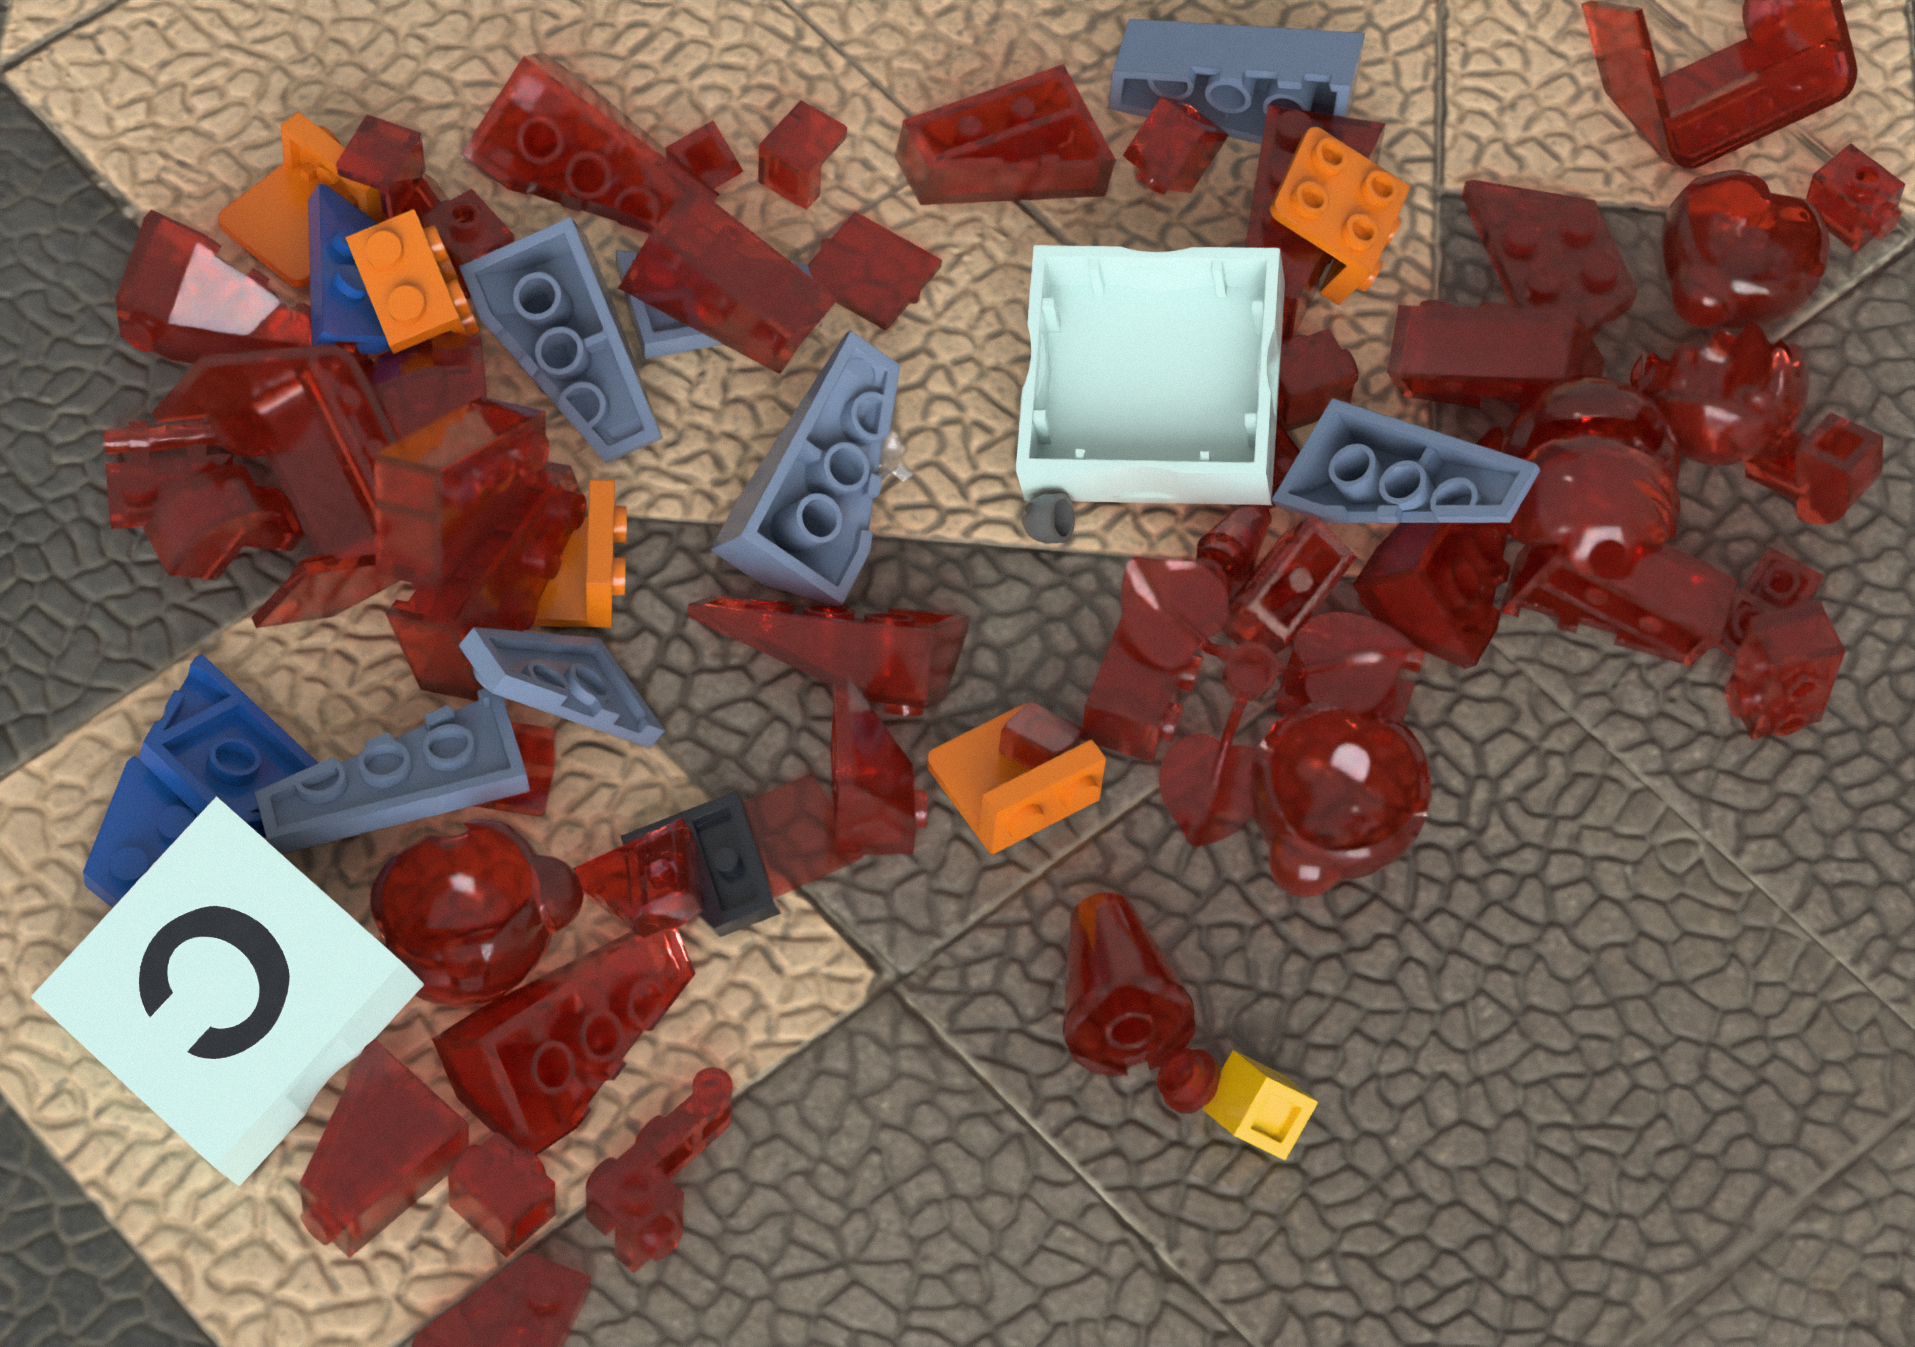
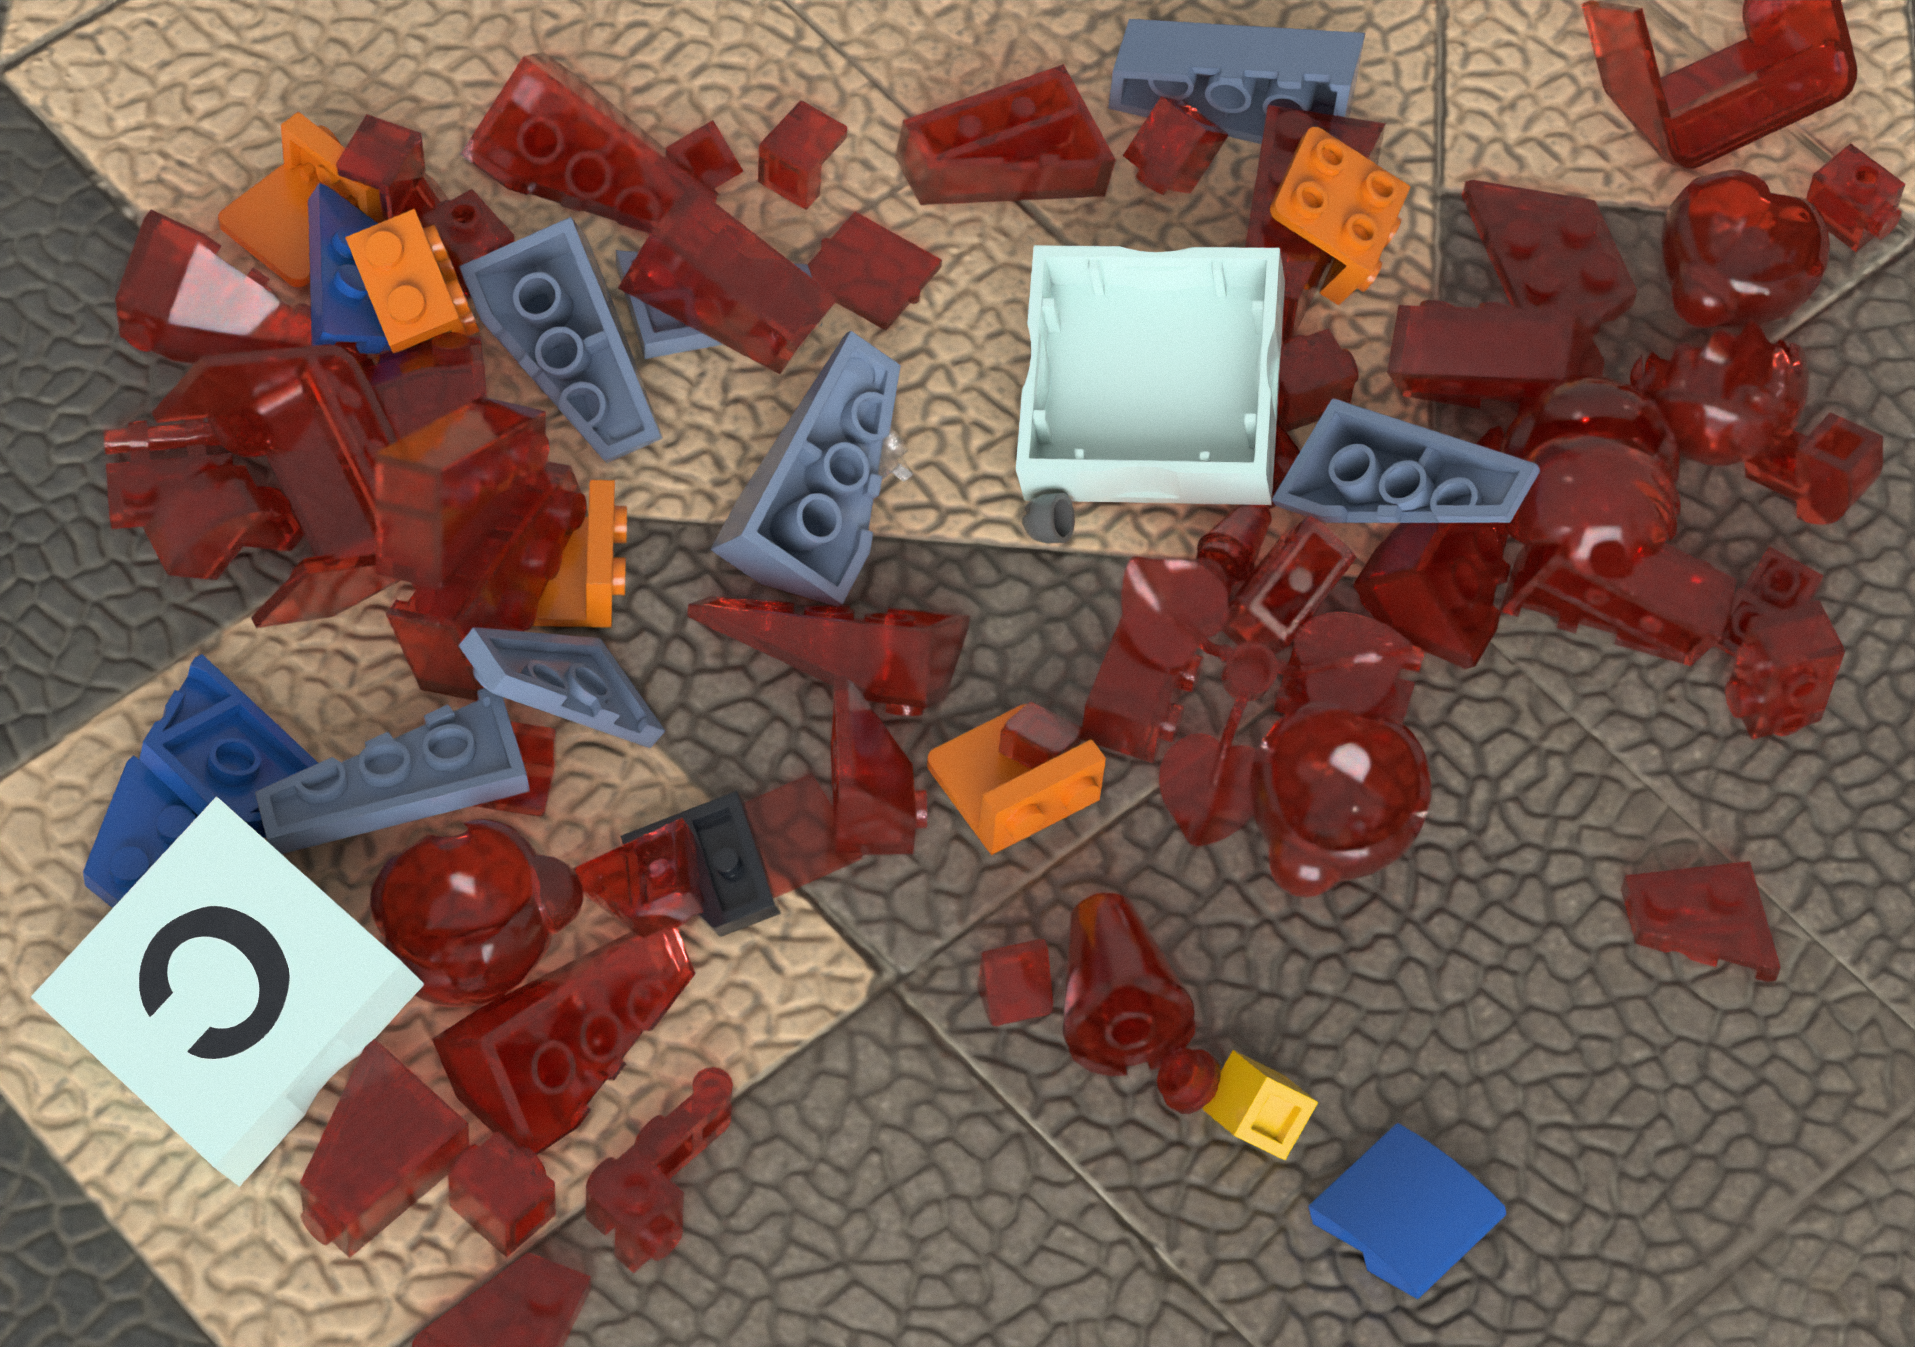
none -> clear red slope [977,939,1053,1026]
none -> blue slope [1308,1123,1507,1300]
none -> clear red wing [1621,861,1781,982]

